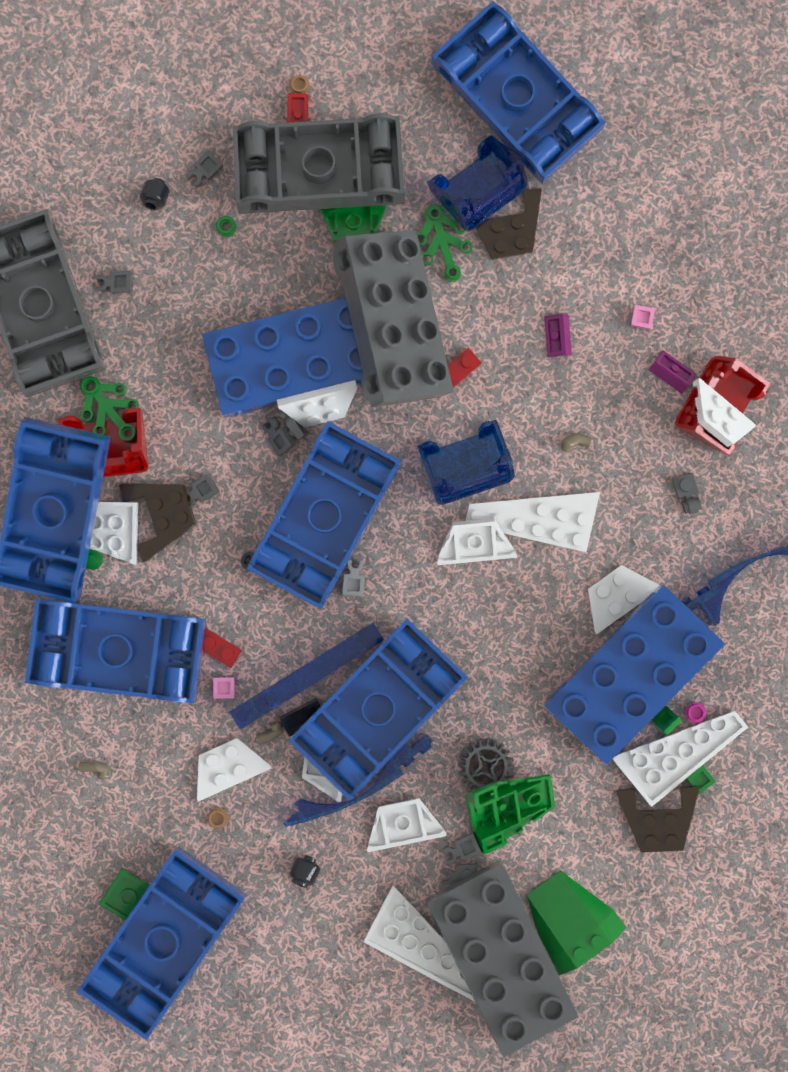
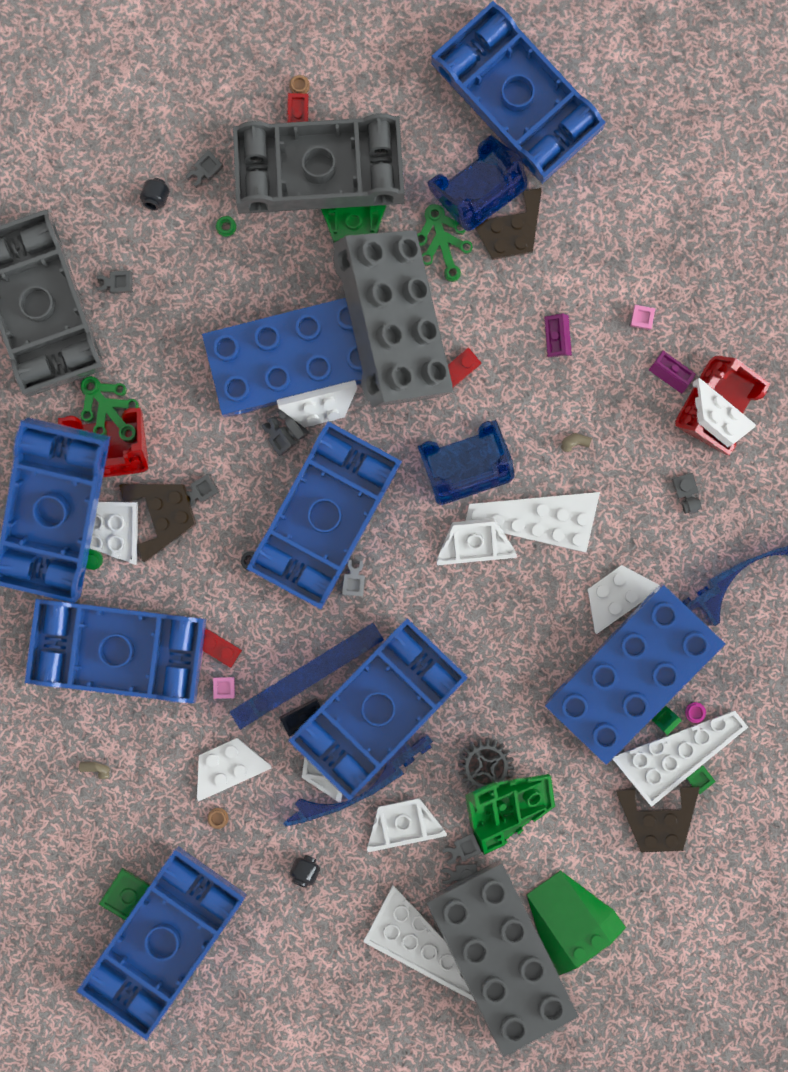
dark tan arm [256,721,284,744] -> none

